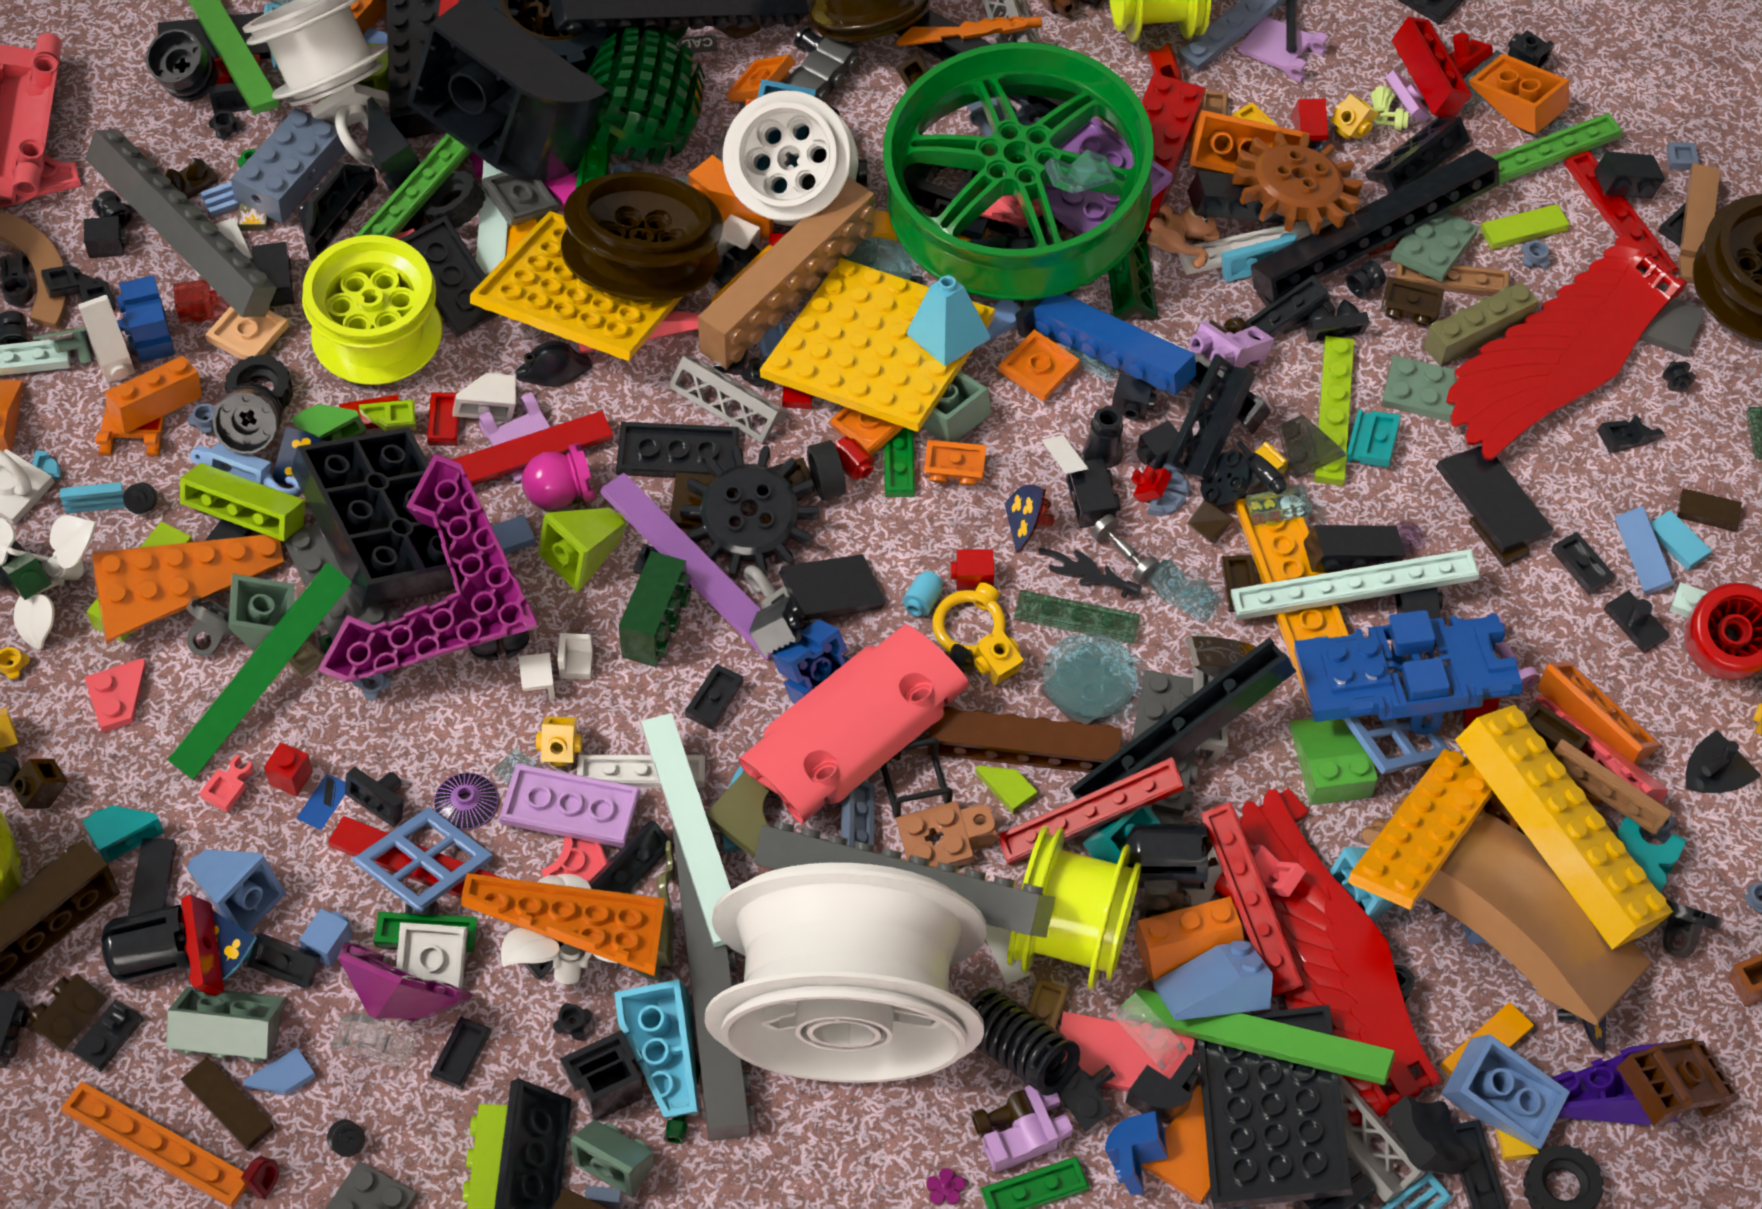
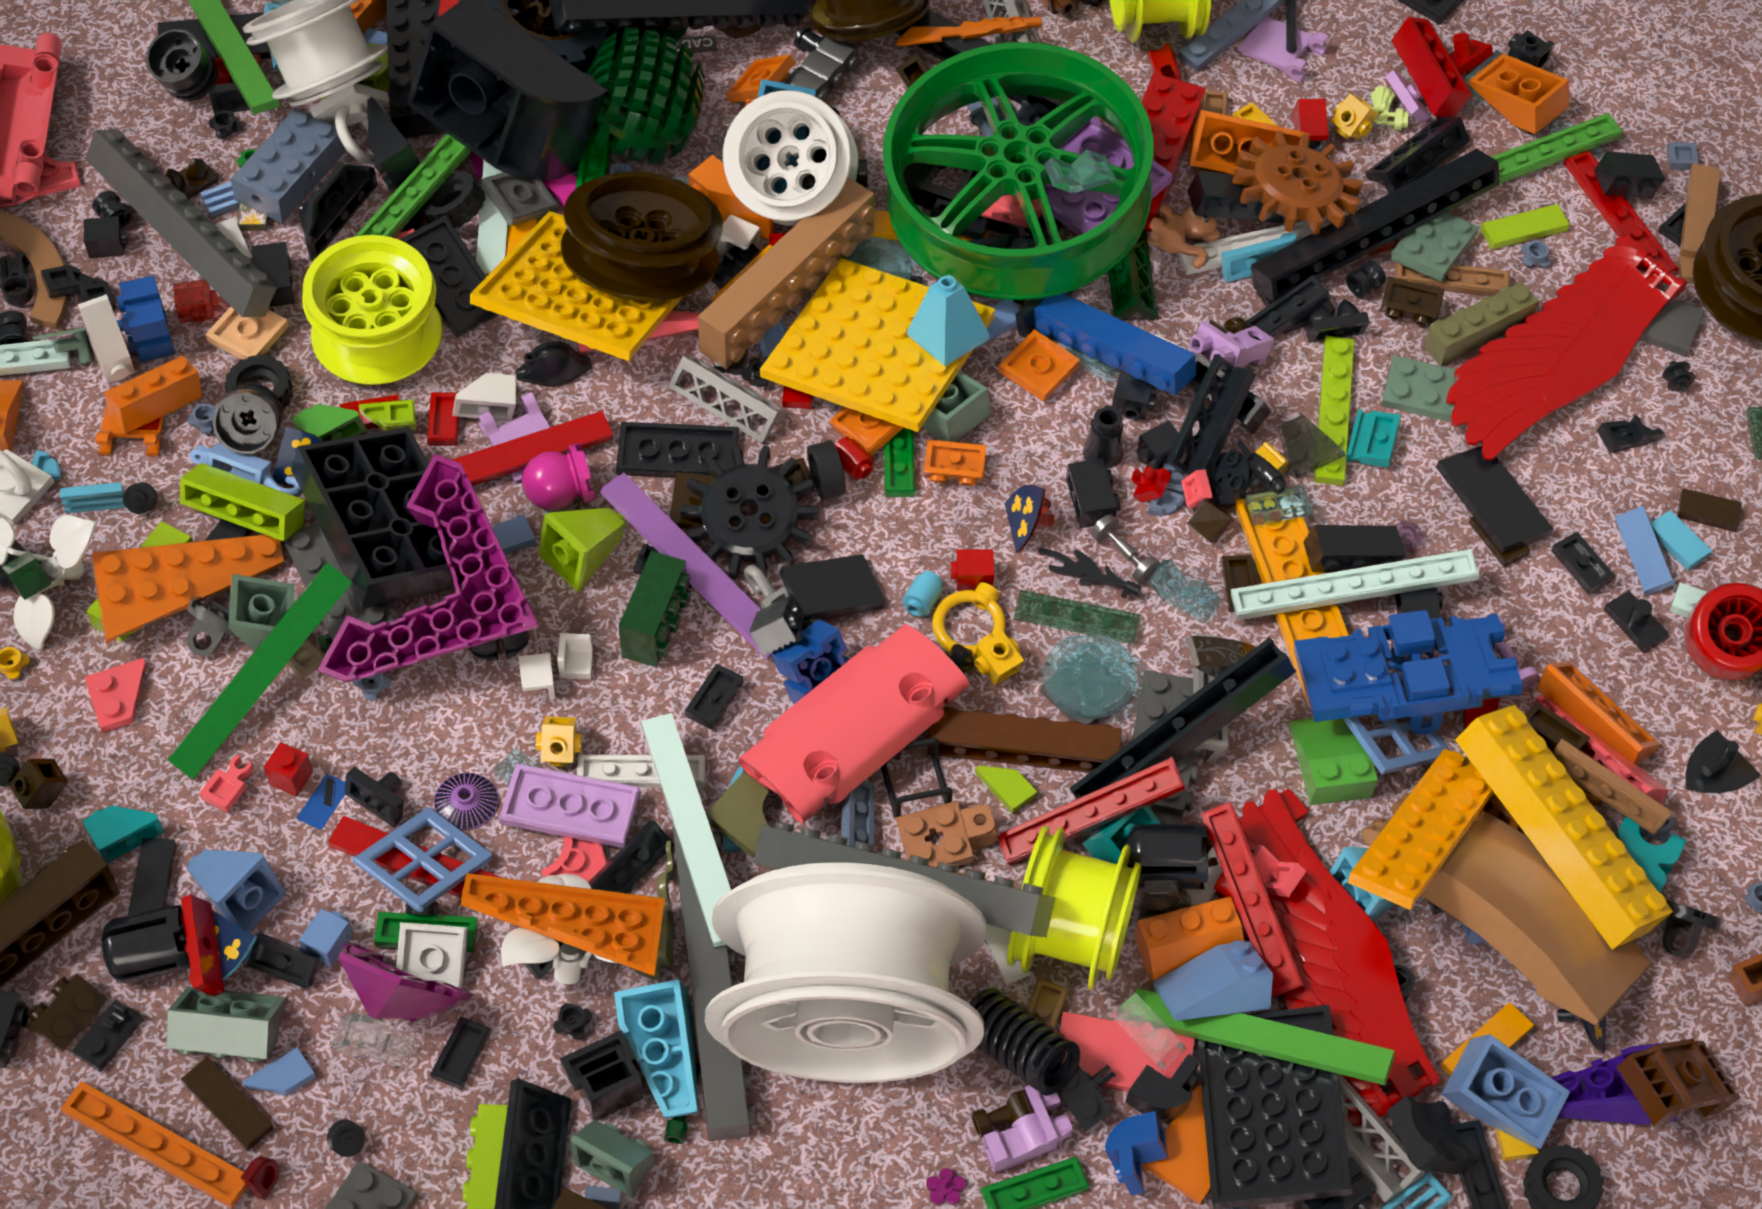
white sticker [1041,435,1088,474] -> none
none -> coral tile [1181,469,1213,508]

